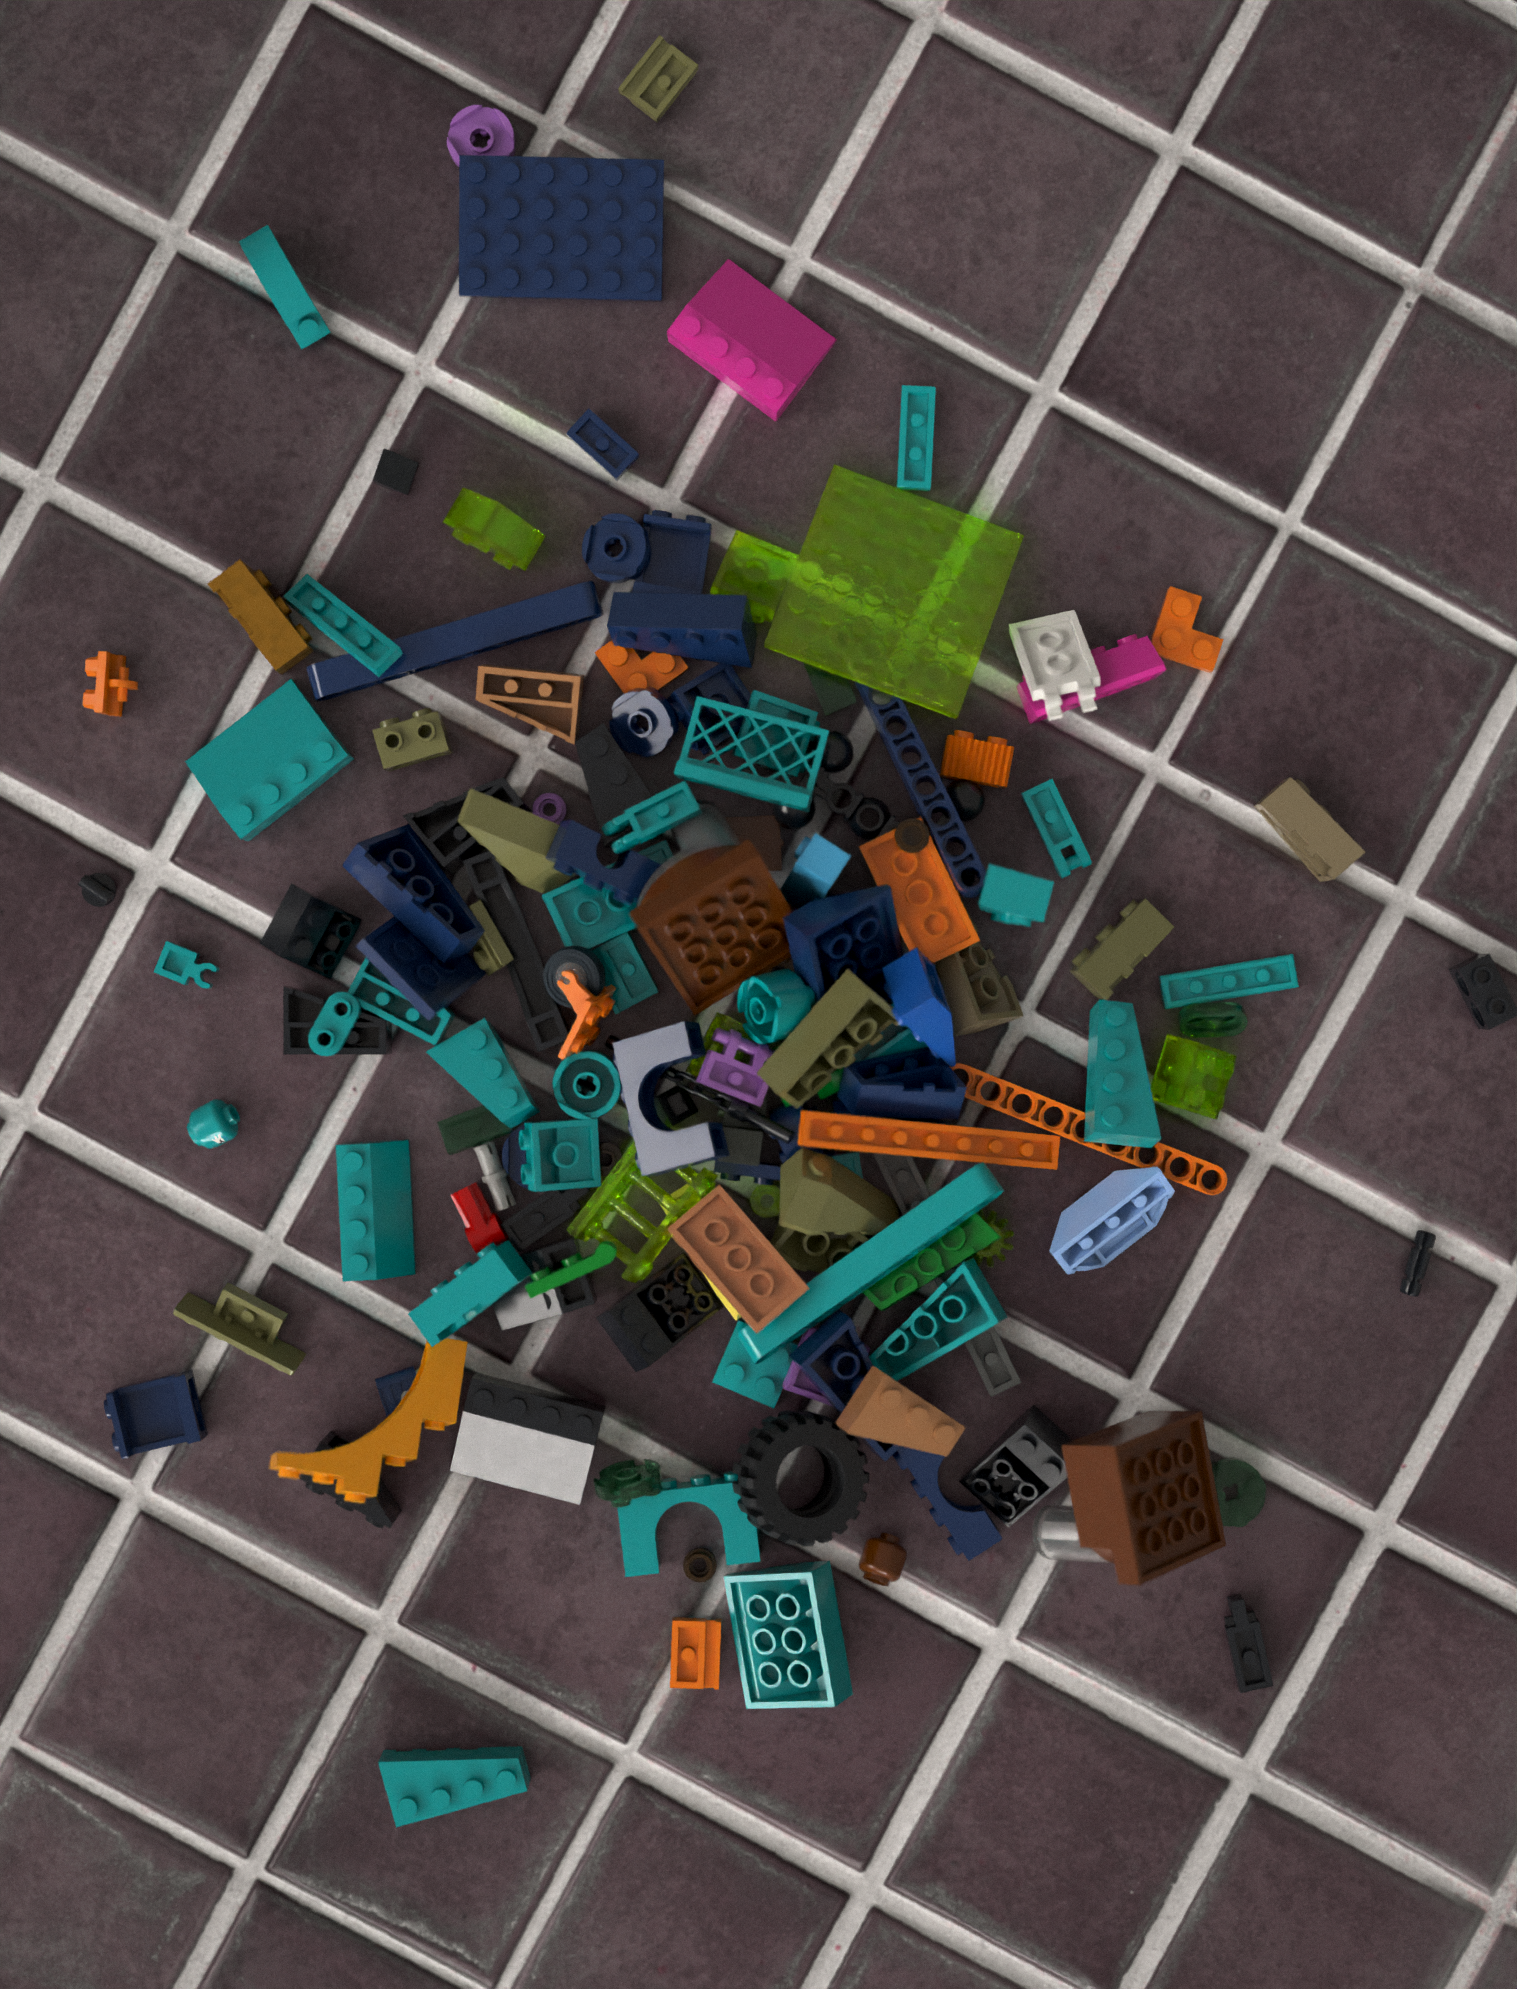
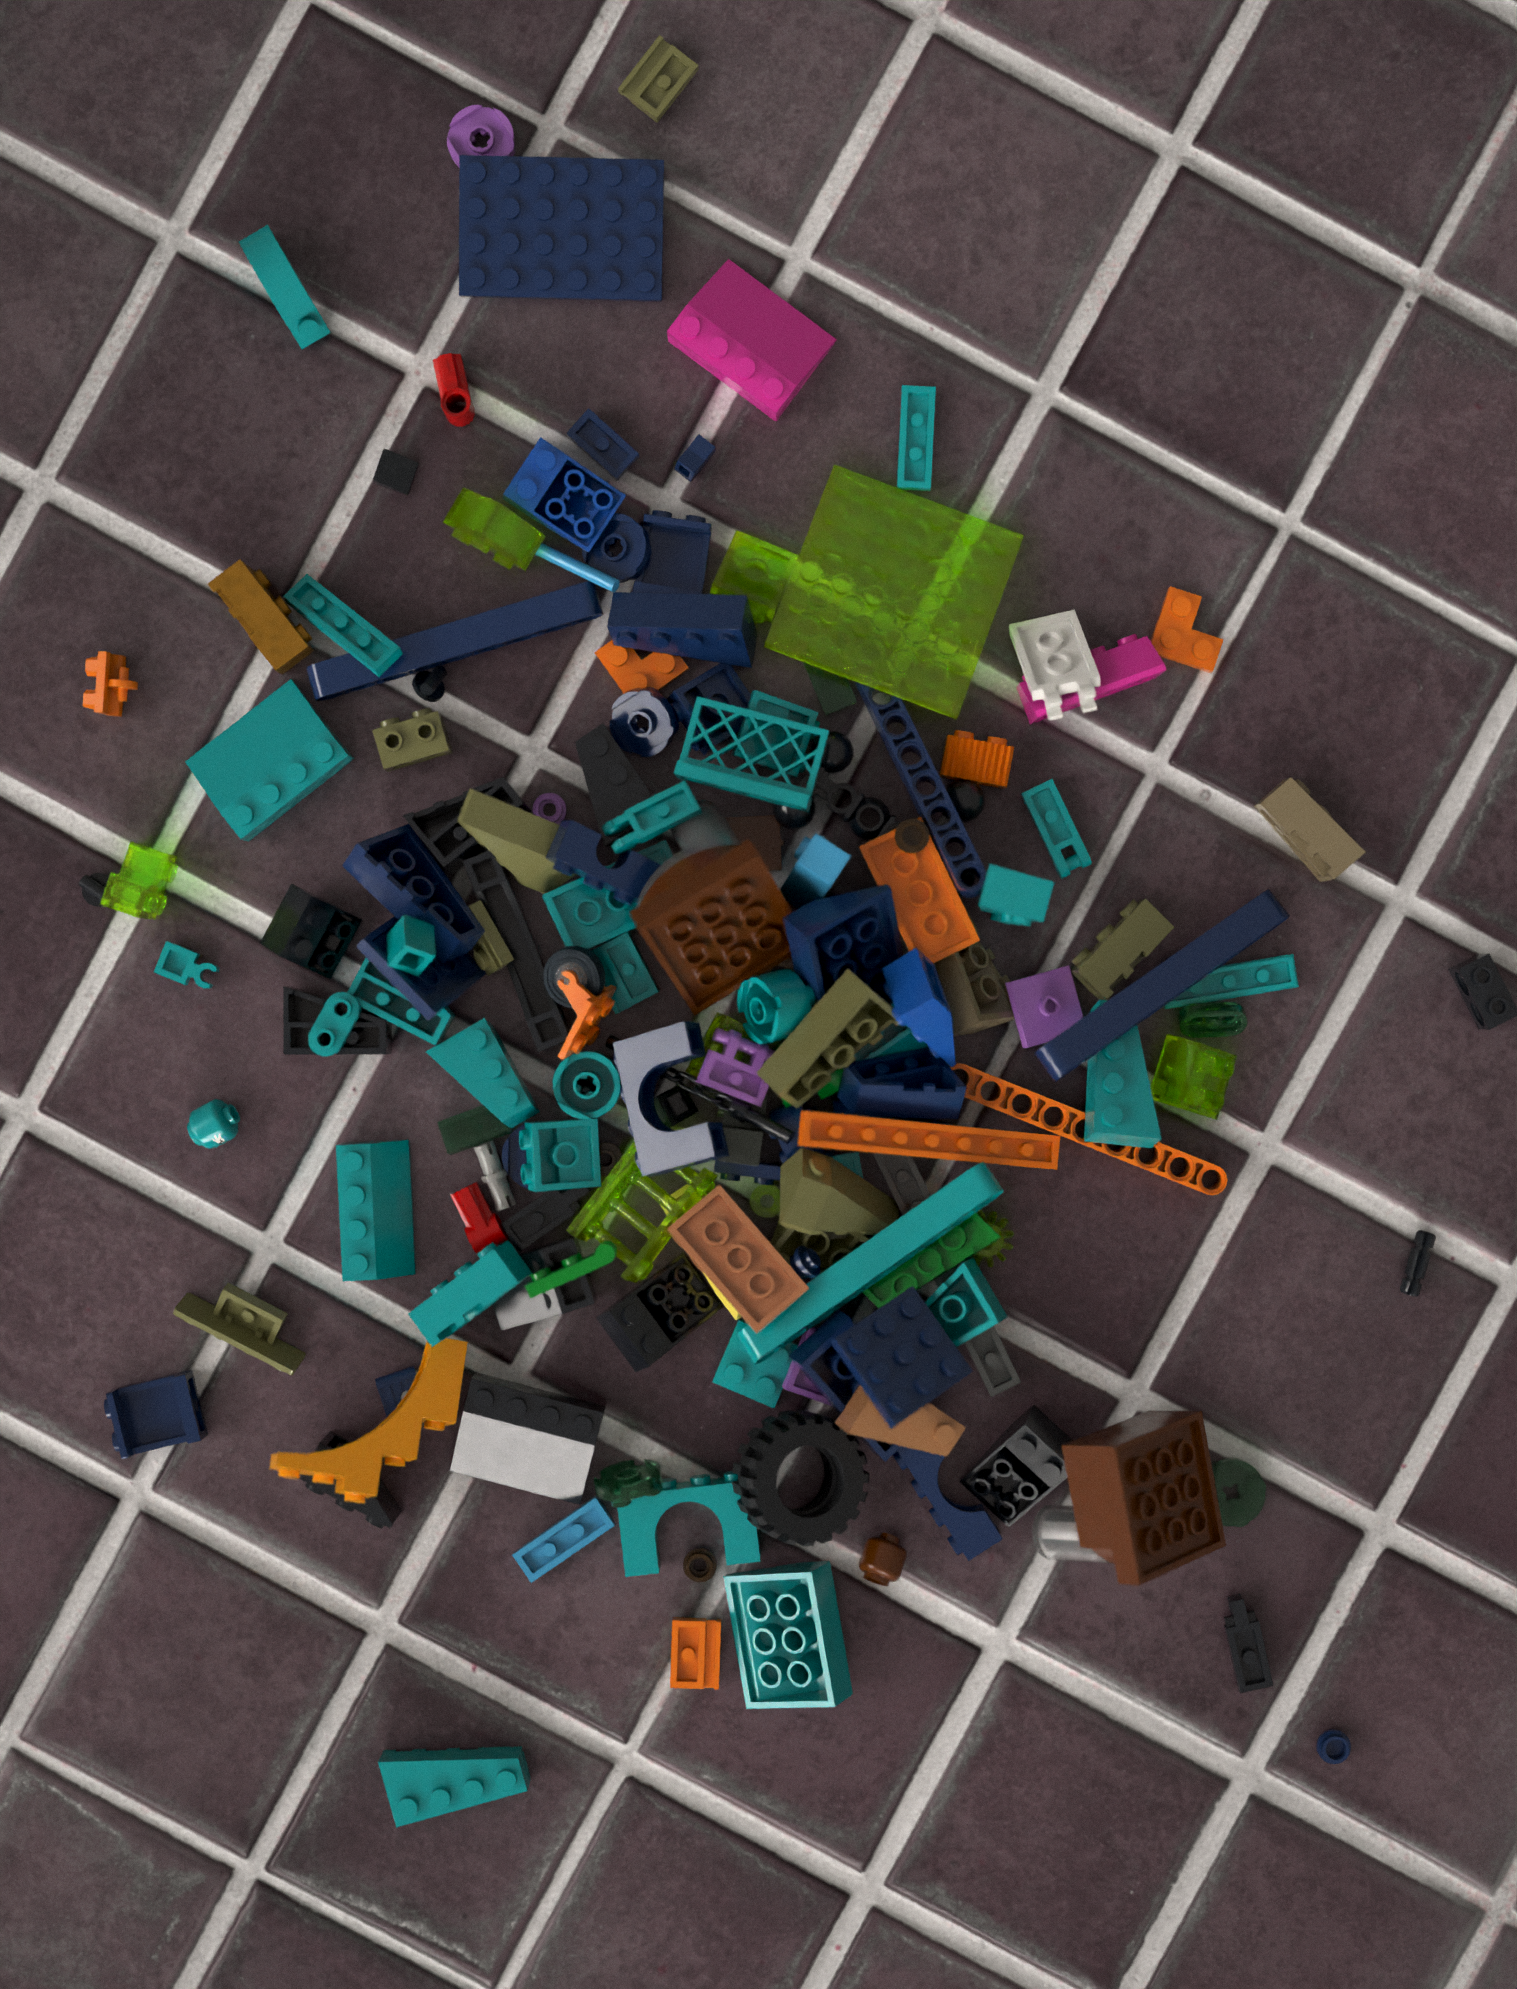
medium nougat wedge [475,664,584,745] -> none
light blue wedge [1049,1167,1175,1275] -> none
none -> clear neon green brick [100,841,178,920]
none -> teal brick [387,915,436,976]
none -> black plate [412,665,447,702]
none -> red piece [433,353,475,427]
none -> blue slope [502,437,626,553]
none -> dark azure plate [512,1495,615,1583]
none -> dark azure bar [529,540,620,592]
none -> dark blue piece [674,434,716,482]
none -> dark blue plate [790,1246,821,1279]
none -> dark blue plate [831,1286,973,1429]
none -> medium lavender plate [1005,965,1083,1048]
none -> dark blue beam [1035,889,1290,1082]
none -> dark blue plate [1316,1729,1351,1764]

